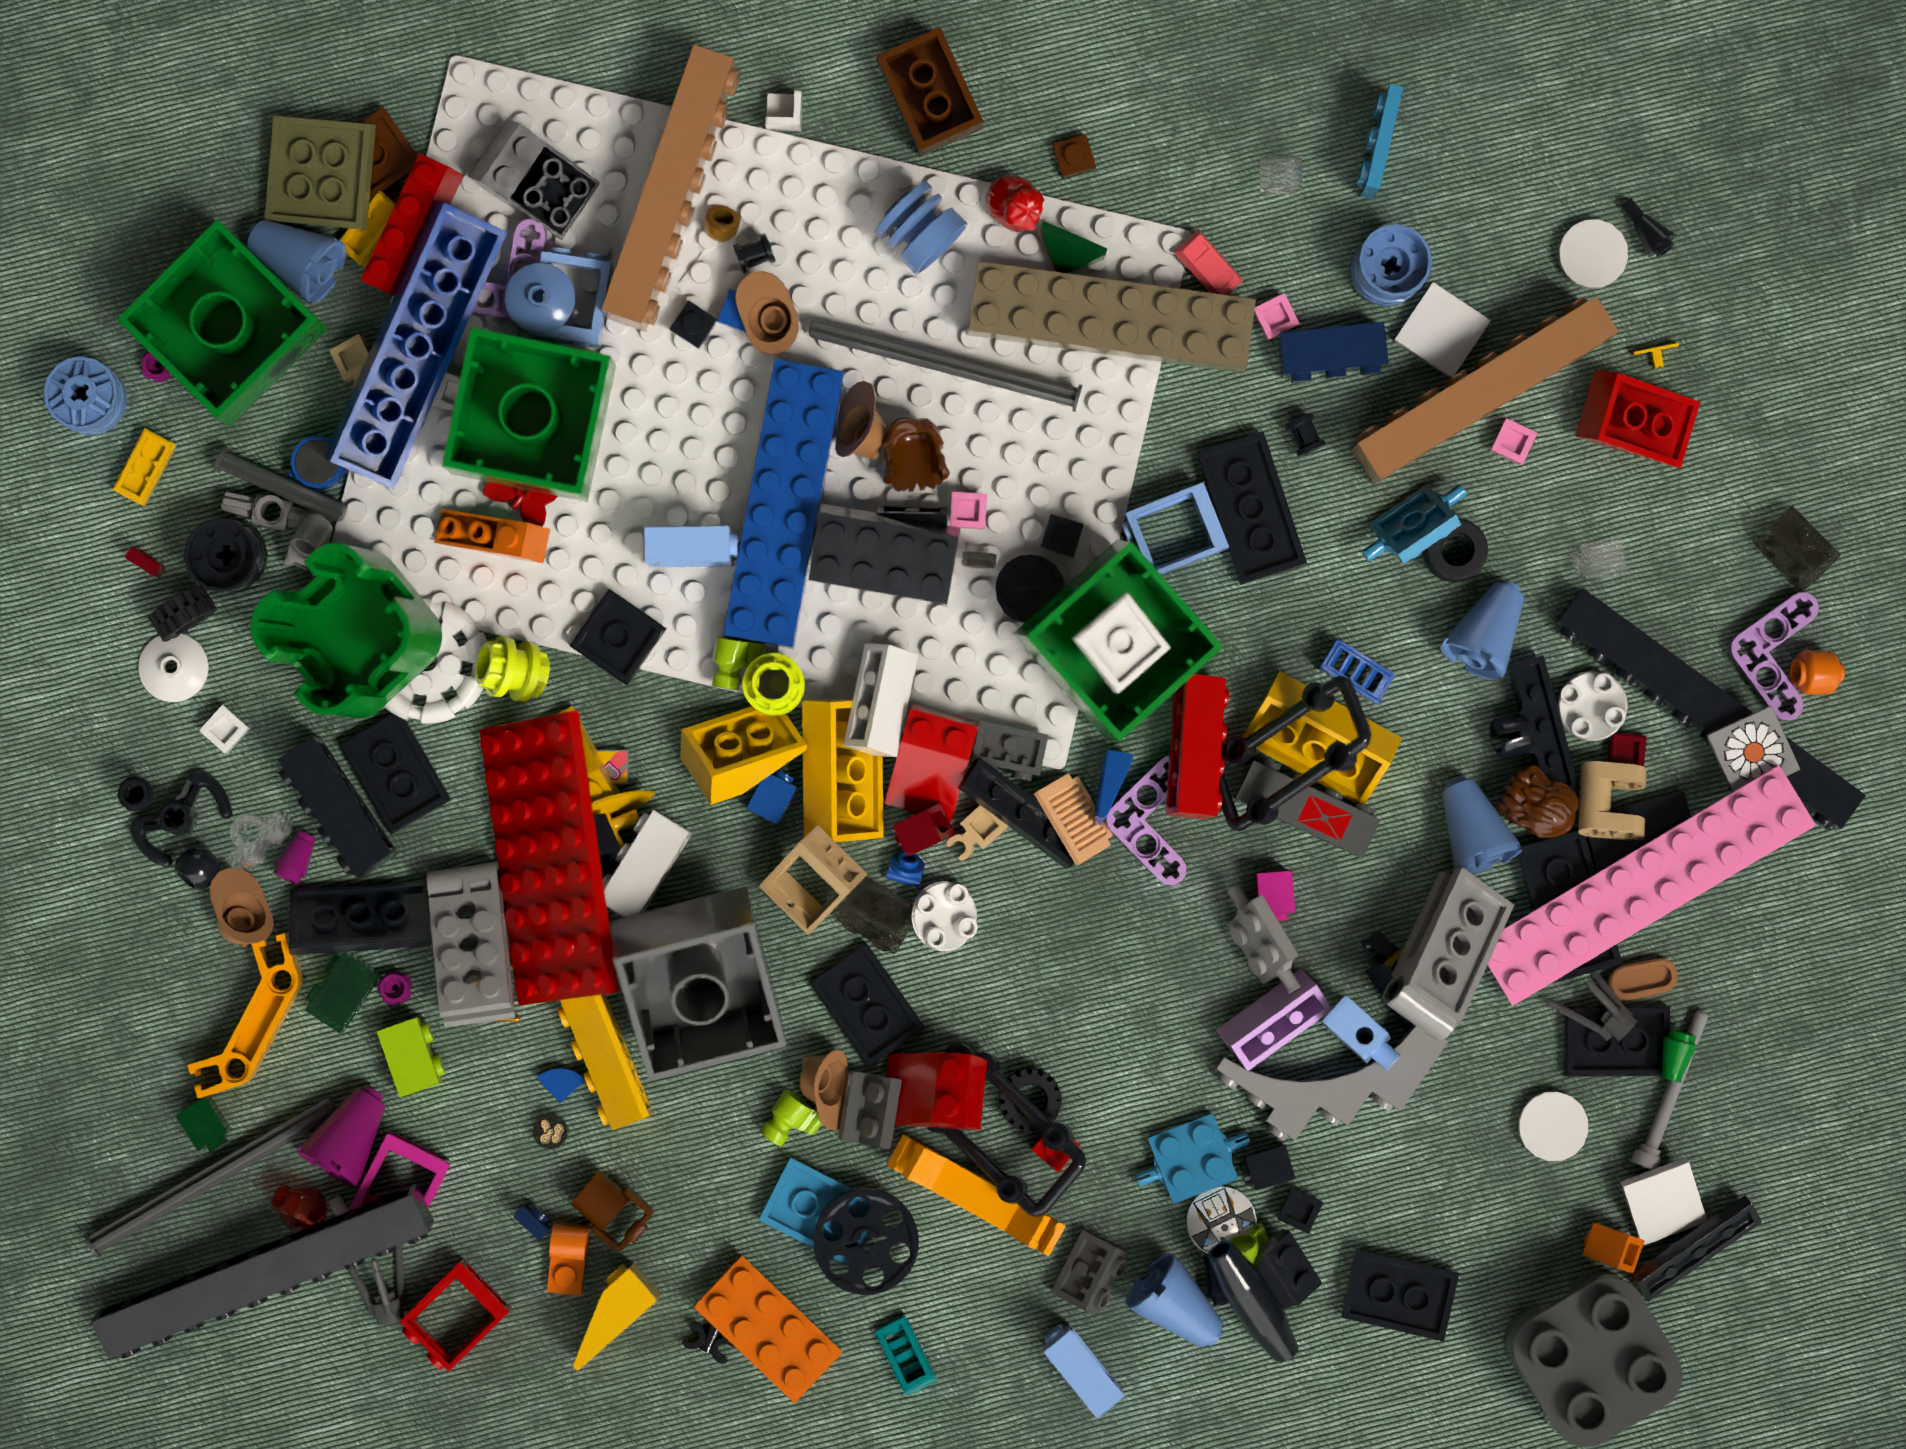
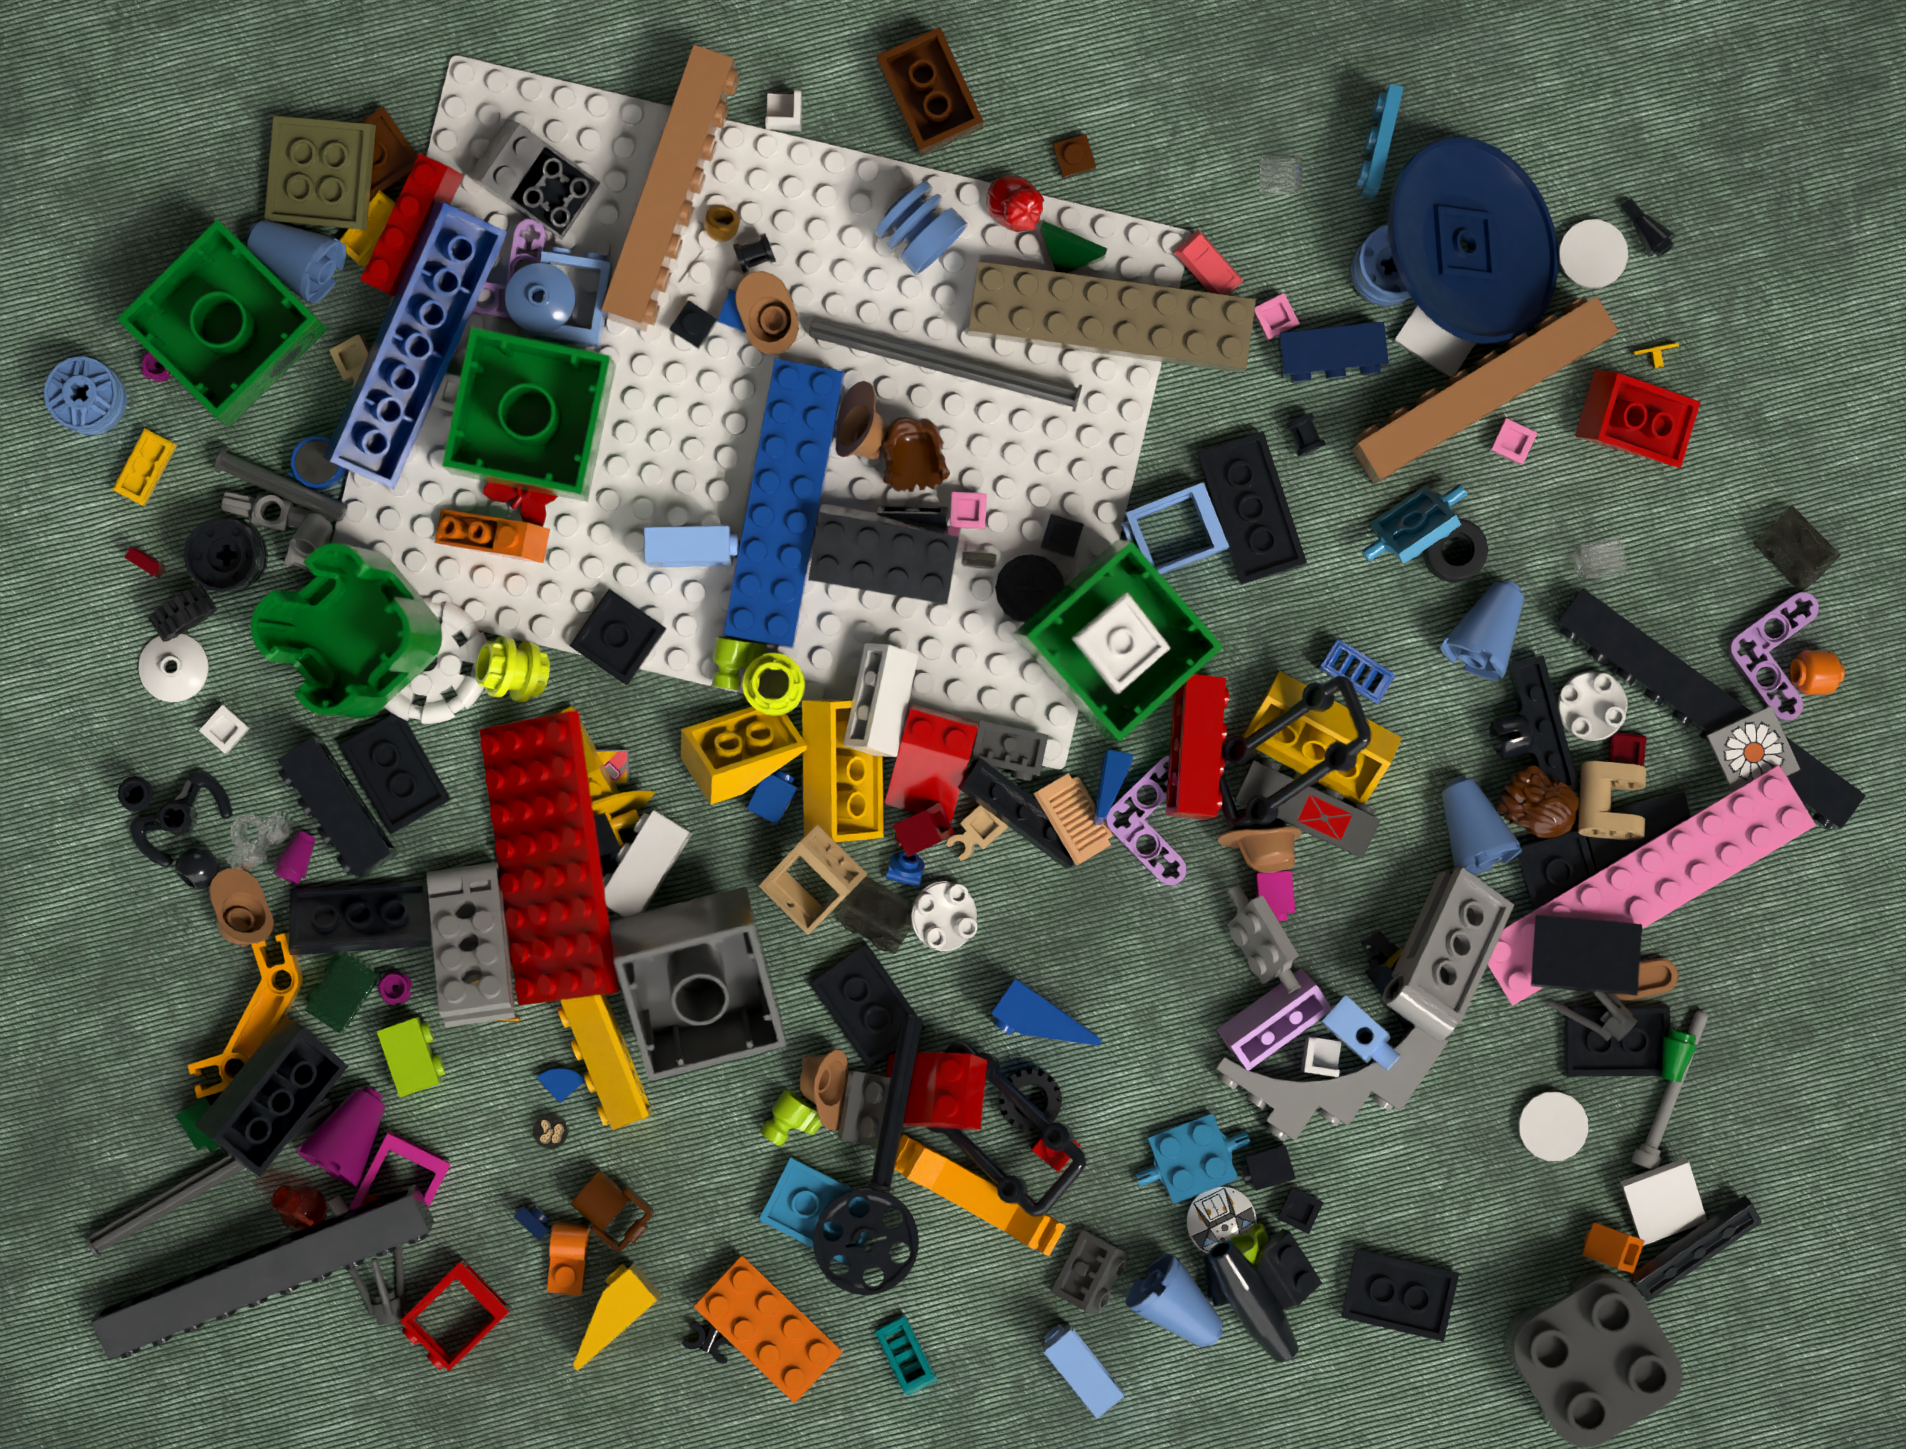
none -> black brick [195,1015,349,1177]
none -> black axle [866,1015,923,1191]
none -> blue slope [990,978,1102,1046]
none -> medium nougat piece [1218,827,1302,873]
none -> white panel [1301,1036,1341,1077]
none -> dark blue dish [1388,137,1559,344]
none -> black tile [1530,915,1642,996]

